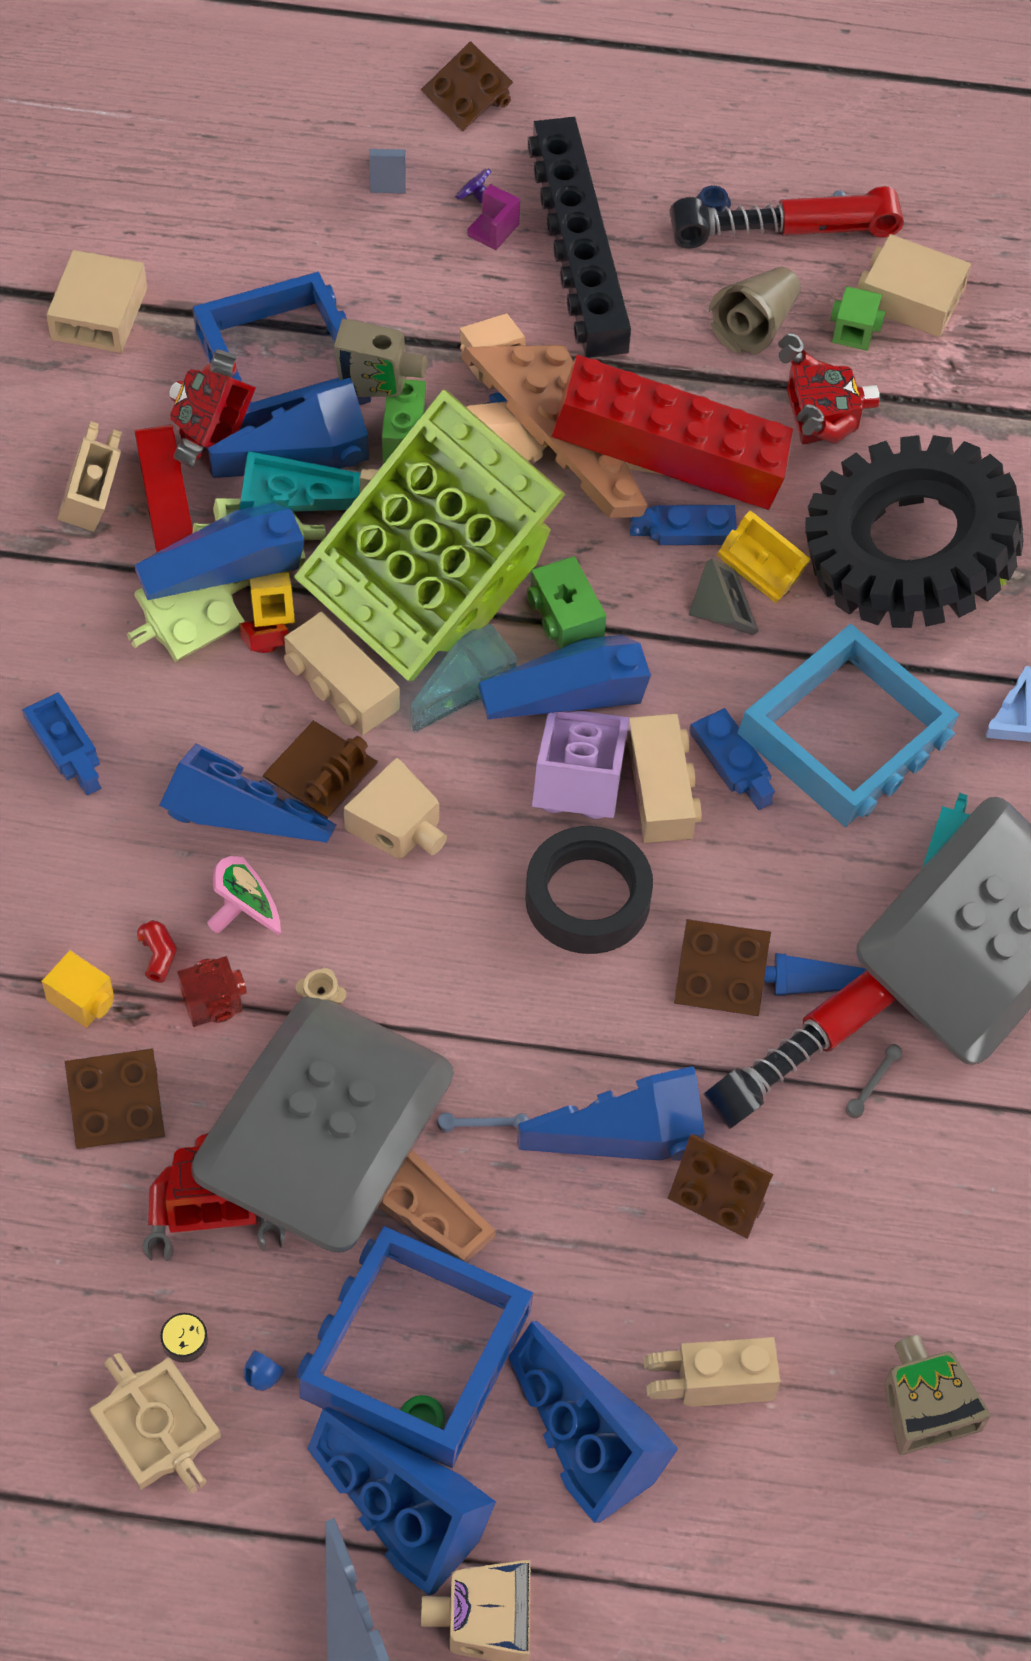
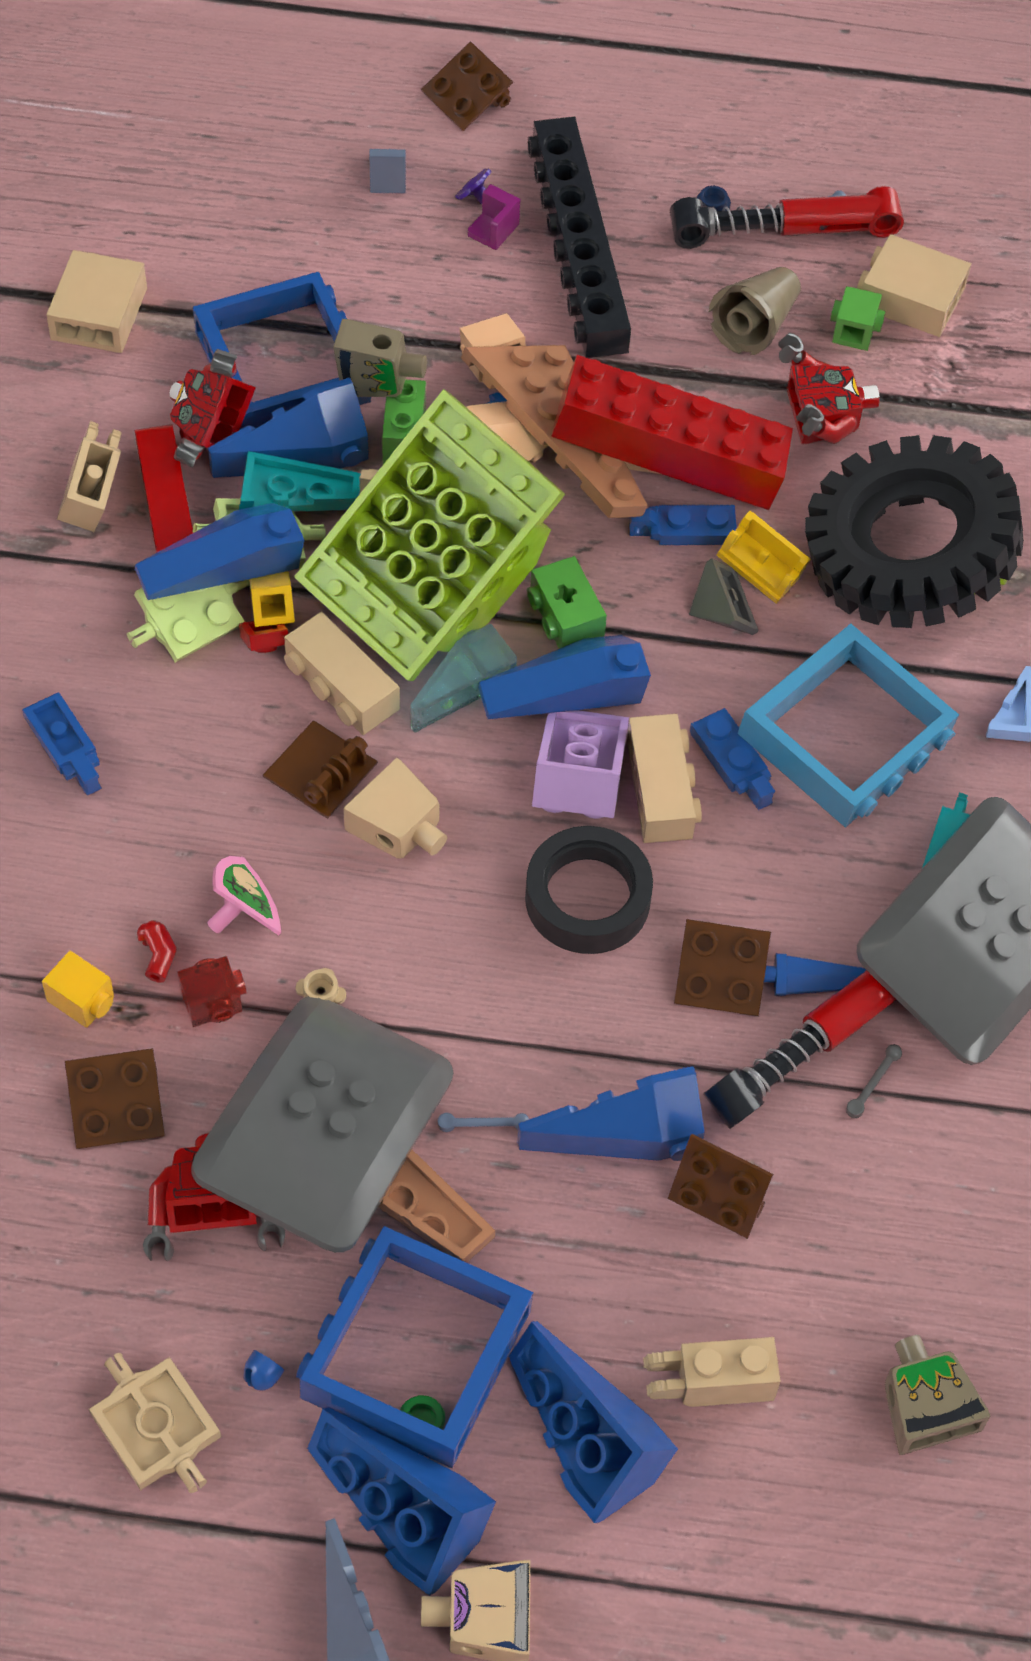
blue wedge [159,743,337,843] -> none
light yellow tile [160,1313,208,1363] -> none

